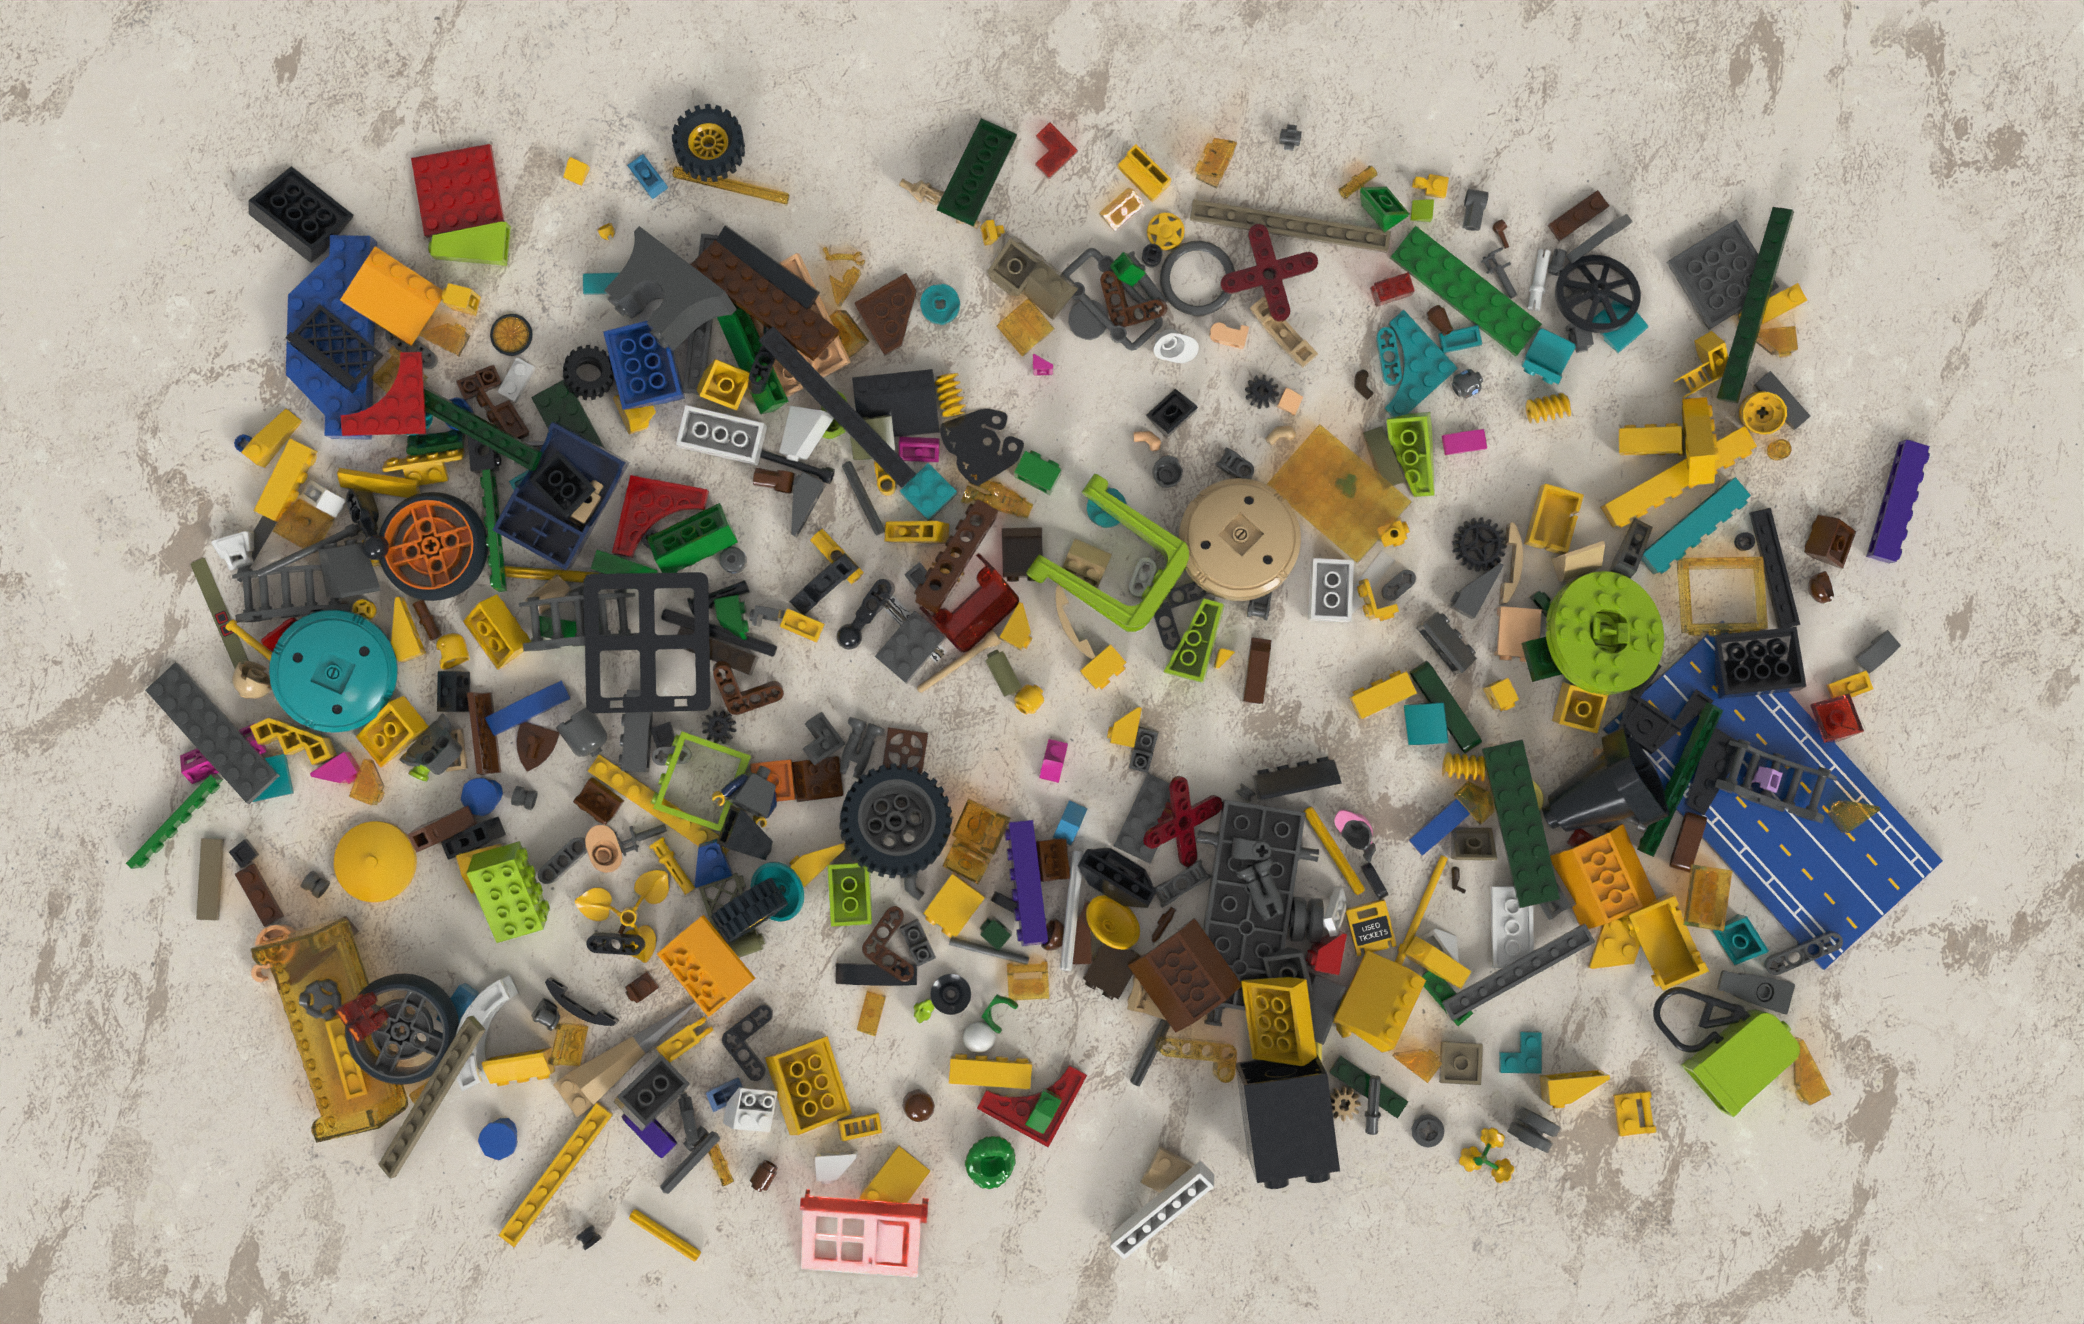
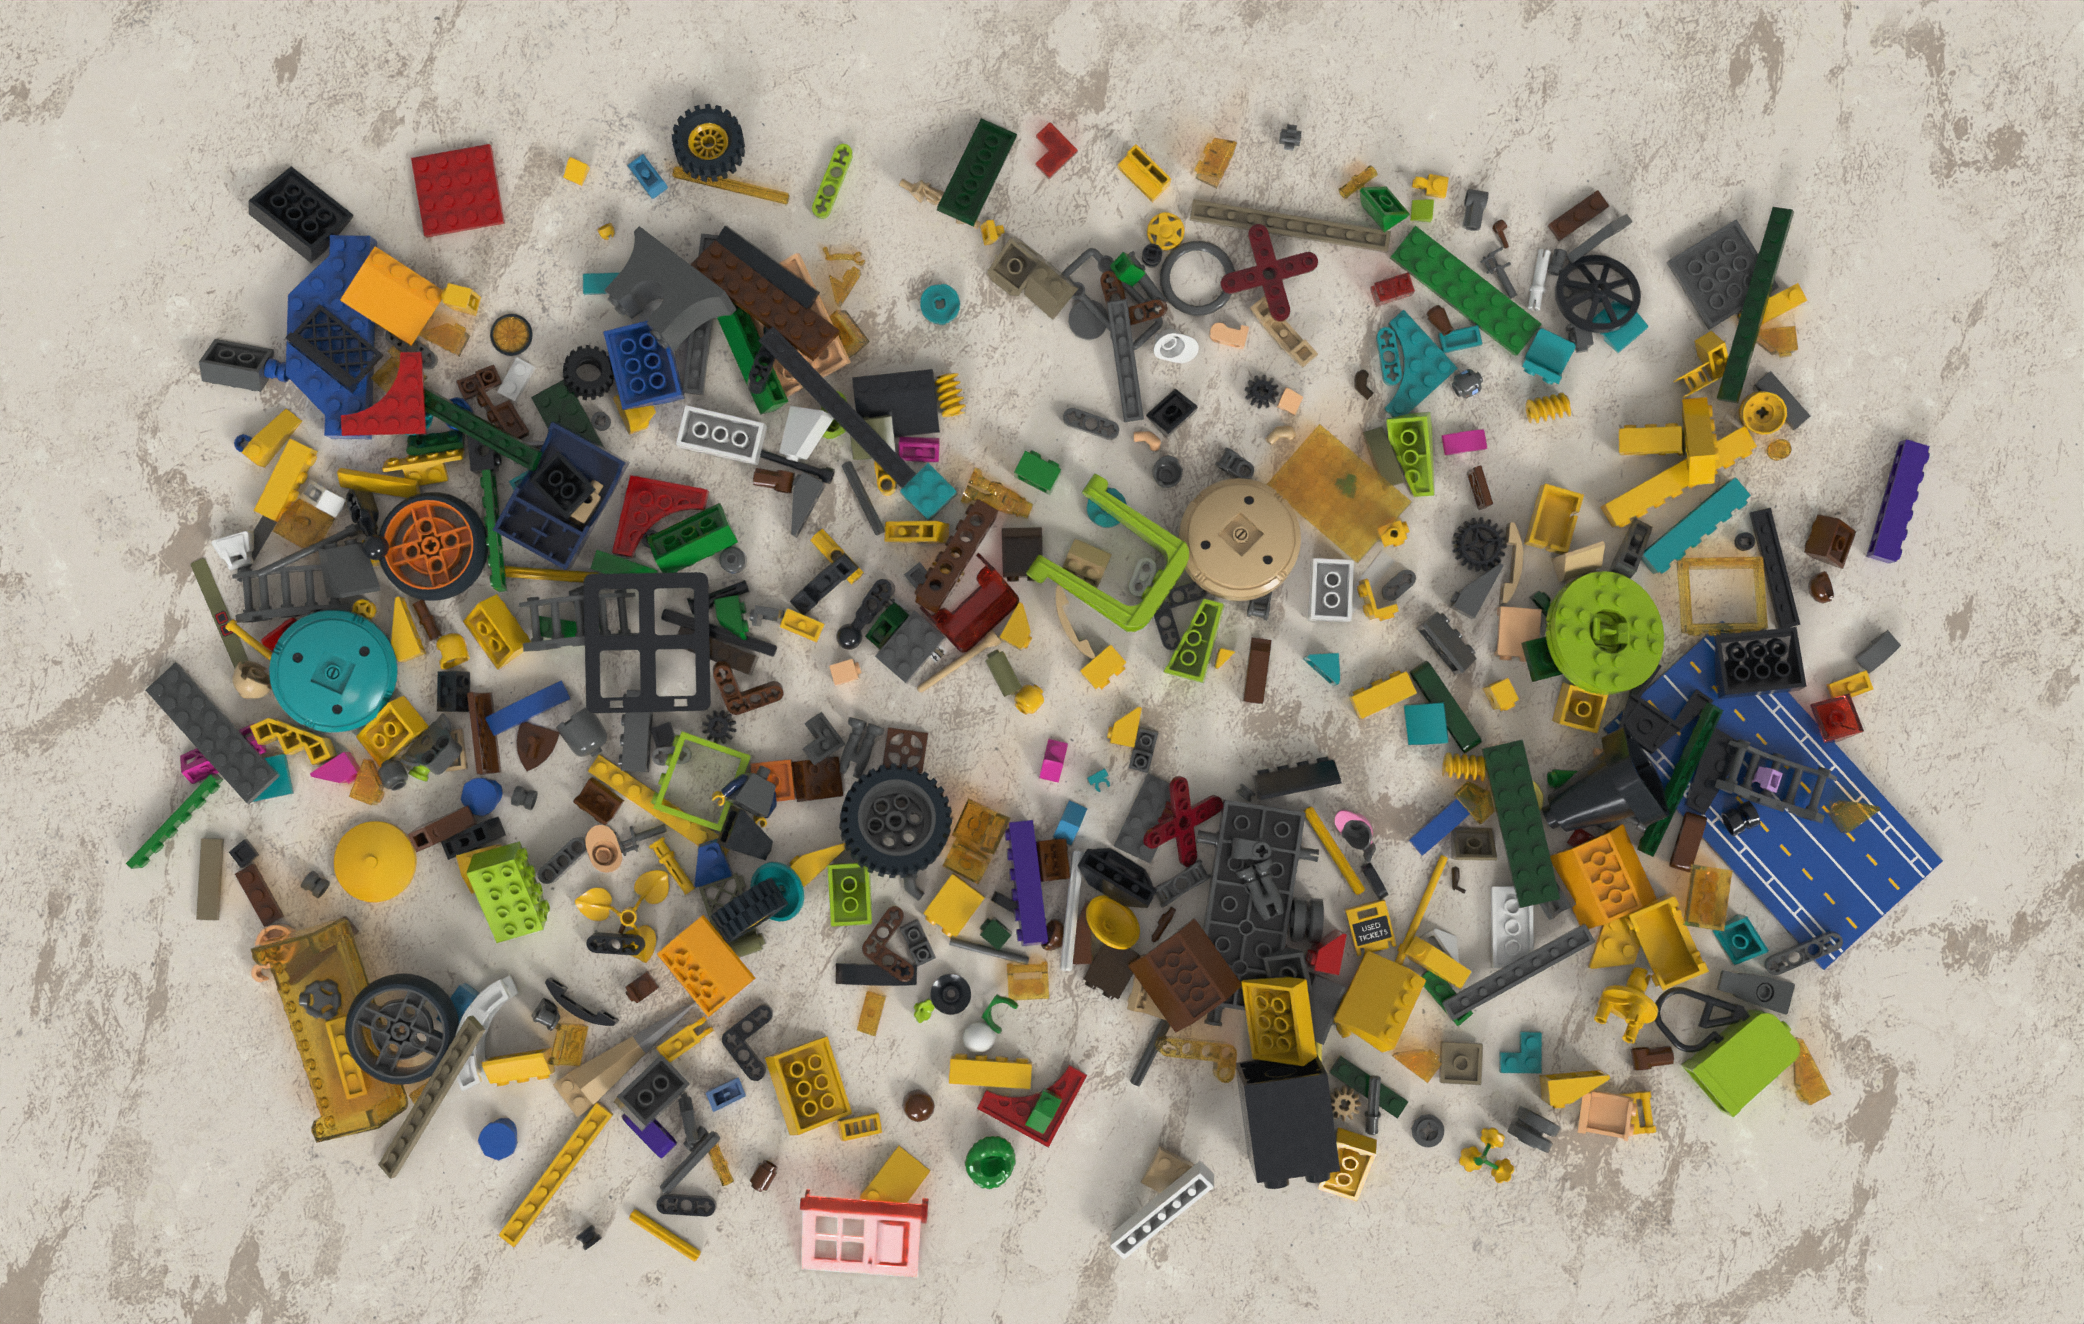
clear red hips [335,992,389,1044] -> none
lime slope [428,222,511,266] -> none
tan slope [525,574,572,615] -> none
yellow slope [696,359,750,411] -> none
white slope [723,1087,778,1132] -> none
white slope [815,1151,858,1184] -> none
reddish brown plate [854,273,917,356] -> none
black piece [940,408,1024,486] -> none
clear yellow slope [997,298,1055,356] -> none
dark pink slope [1033,354,1053,376] -> none
clear yellow slope [1099,188,1144,231] -> none
white plate [1323,886,1348,937] -> none
none -> dark grey slope [199,339,274,392]
none -> blue wheel [264,358,289,383]
none -> dark grey head [378,759,409,791]
none -> dark grey bush [591,412,611,431]
none -> black beam [656,1194,717,1217]
none -> lime beam [812,144,853,219]
none -> light nougat brick [829,659,862,686]
none -> dark green slope [865,602,909,649]
none -> dark grey beam [1063,408,1119,440]
none -> teal tile [1087,768,1110,792]
none -> dark grey tile [1107,299,1144,422]
none -> teal slope [1303,653,1340,686]
none -> yellow slope [1318,1127,1377,1201]
none -> reddish brown piece [1467,465,1493,510]
none -> green cone [1547,769,1578,789]
none -> light nougat panel [1578,1090,1637,1141]
none -> yellow piece [1594,967,1658,1044]
none -> reddish brown piece [1631,1046,1674,1071]
none -> black wheel [1721,801,1761,836]

